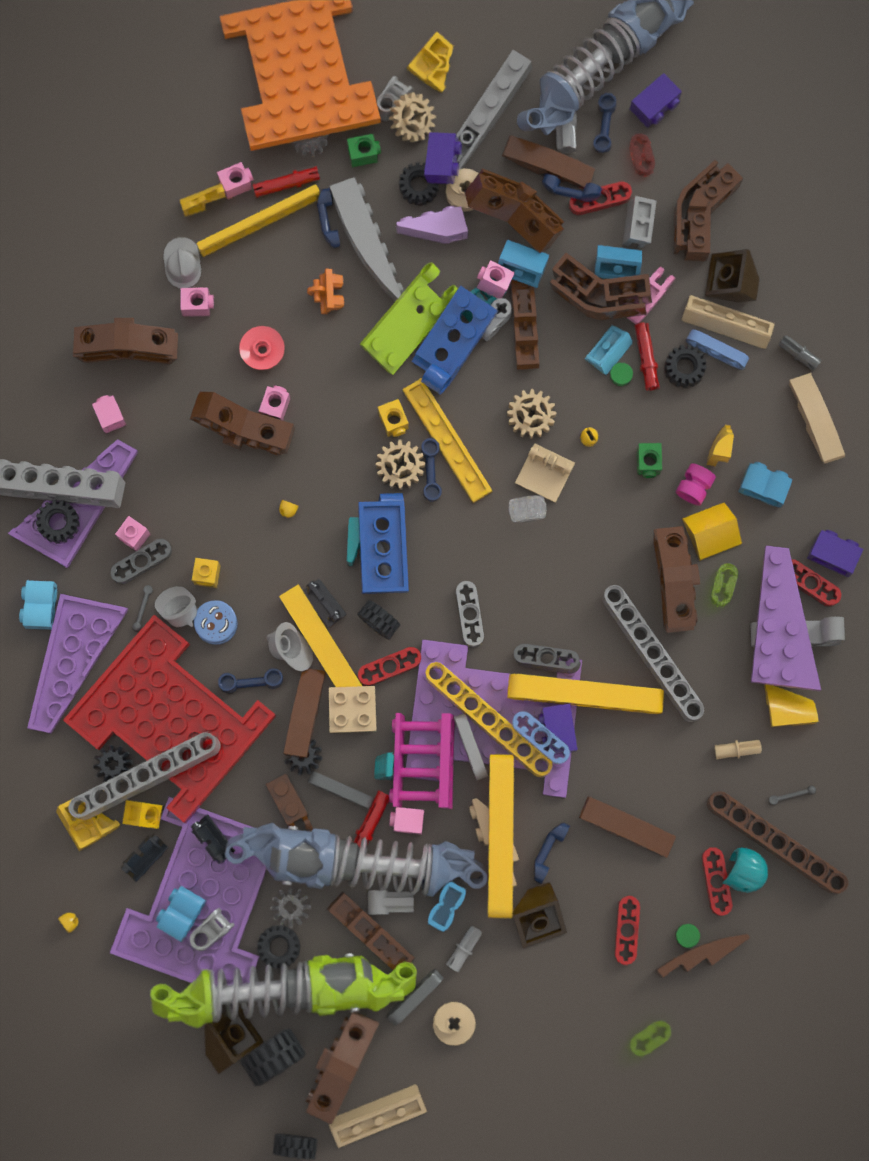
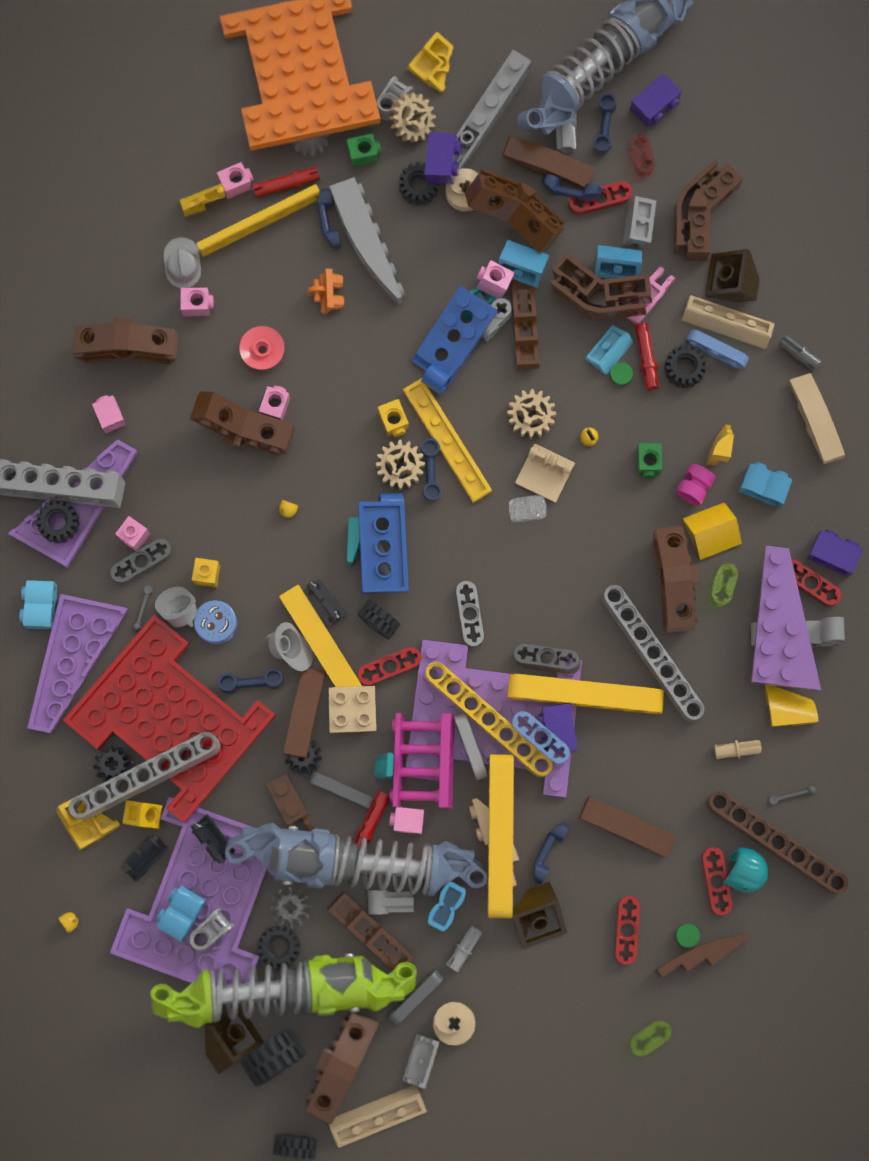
lime hinge [359,262,458,375] -> none
lavender slope [396,206,468,244] -> none
none -> light grey hinge [402,1034,439,1089]

